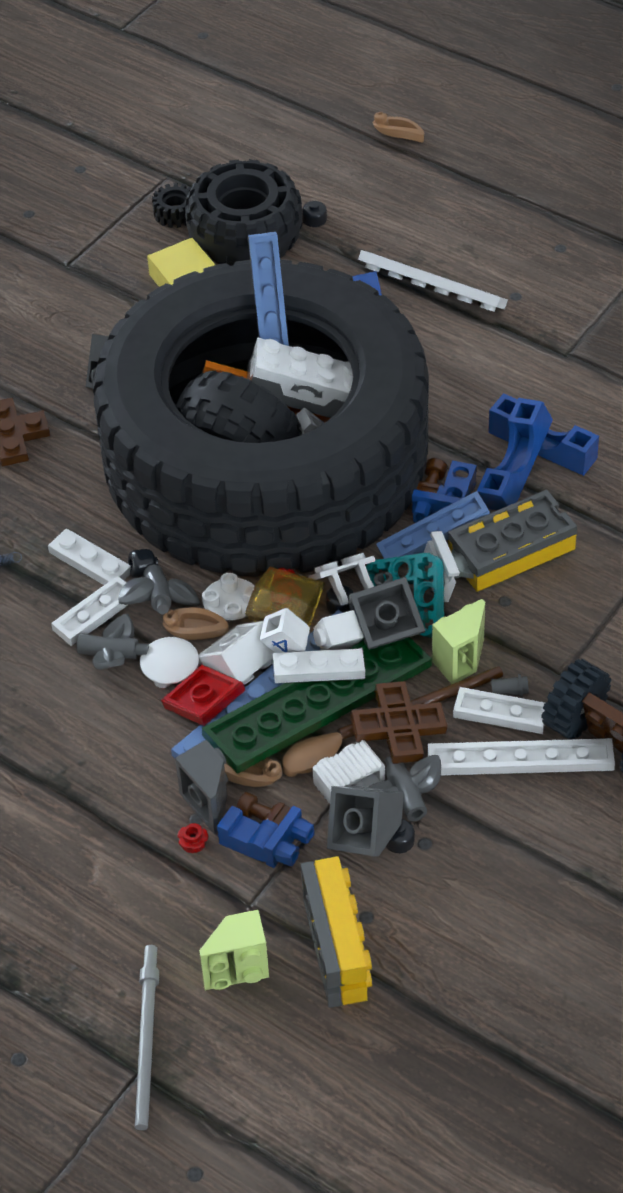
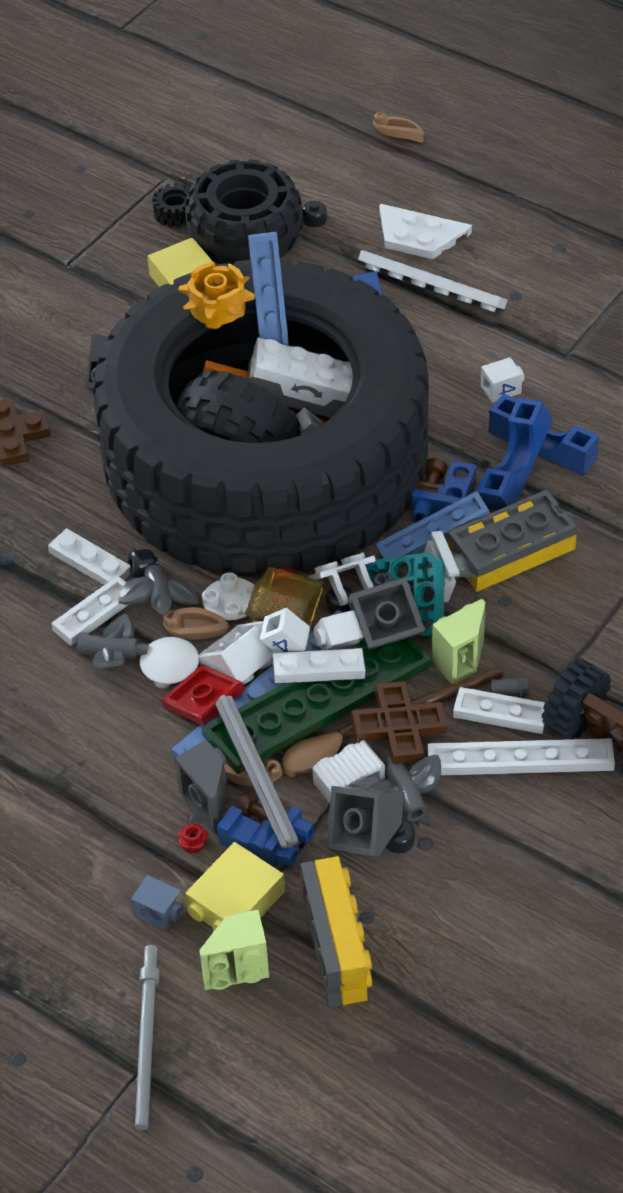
none -> sand blue brick [131,875,184,932]
none -> light orange brick [178,262,255,329]
none -> light yellow brick [185,842,285,931]
none -> light grey axle [216,695,298,849]
none -> white wing [379,204,472,259]
none -> white brick [481,357,524,403]

